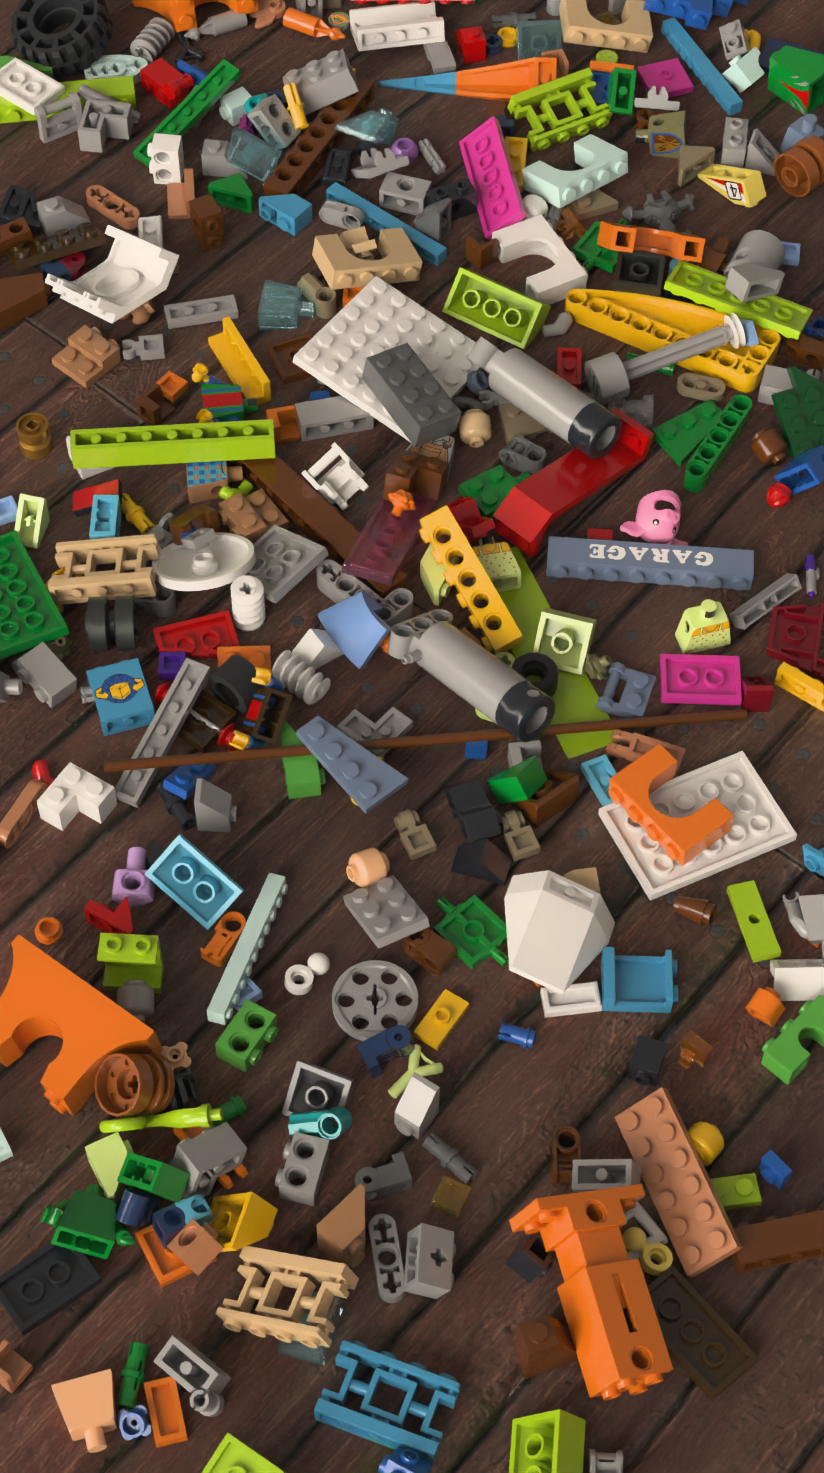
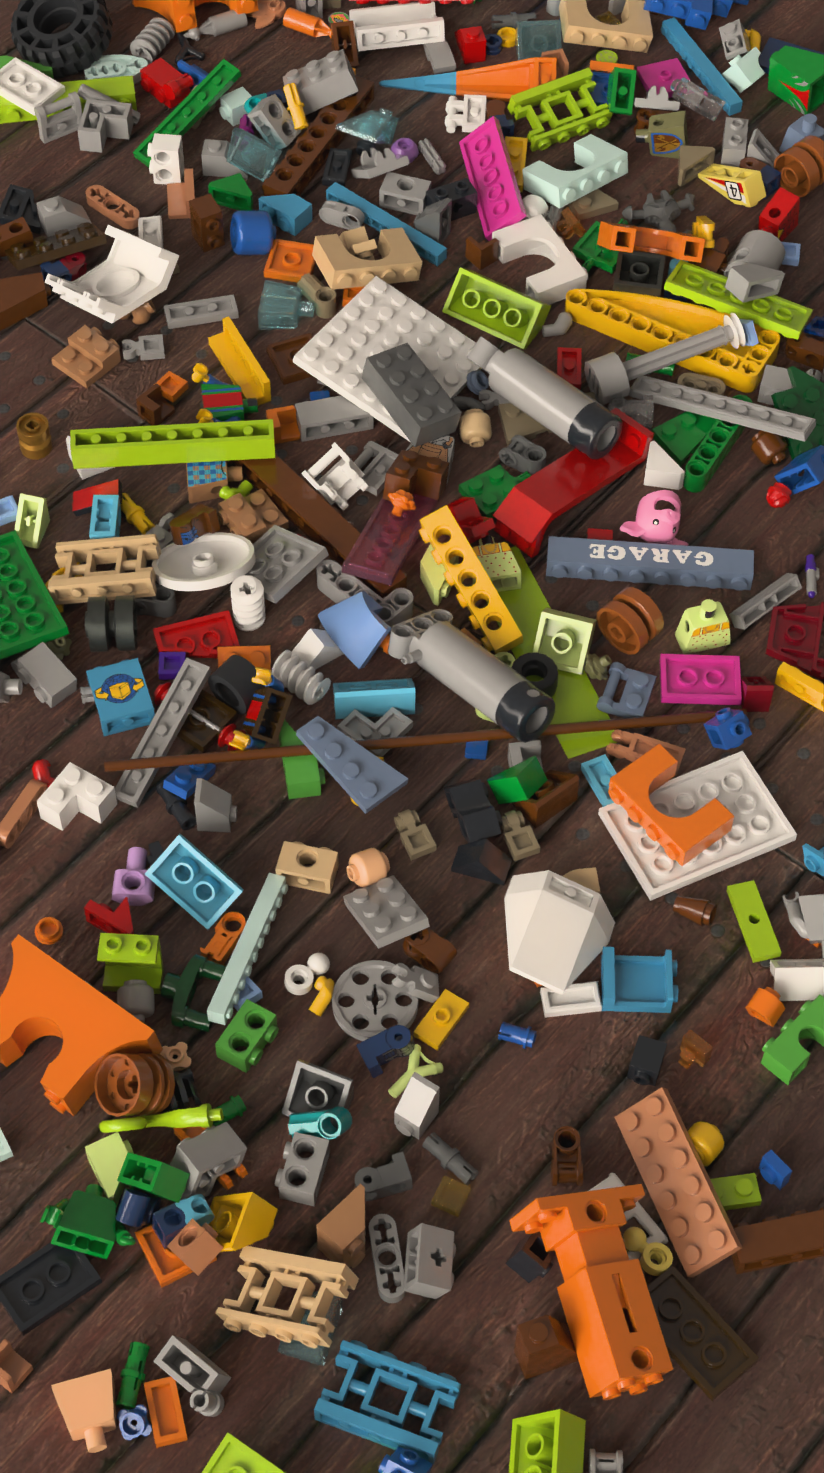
light grey plate [181,527,217,551] -> none
green plate [433,895,509,970] -> none
light grey slope [572,1159,641,1192] -> none
none -> dark green connector [161,954,227,1032]
none -> blue head [230,210,276,255]
none -> orange tile [263,239,316,283]
none -> tan brick [276,841,339,894]
none -> yellow arm [308,976,335,1017]
none -> reddish brown slope [331,20,359,67]
none -> medium azure slope [333,678,415,719]
none -> light grey plate [354,441,398,496]
none -> light grey plate [391,963,439,1003]
none -> white plate [445,94,486,133]
none -> dark orange wheel [596,587,664,655]
none -> light grey tile [629,375,816,442]
none -> white slope [644,440,685,490]
none -> clear torso [671,77,726,122]
none -> yellow plate [692,216,715,248]
none -> blue brick [703,708,752,750]
none -> dark blue leg [739,157,781,200]
none -> red torso [758,187,800,242]

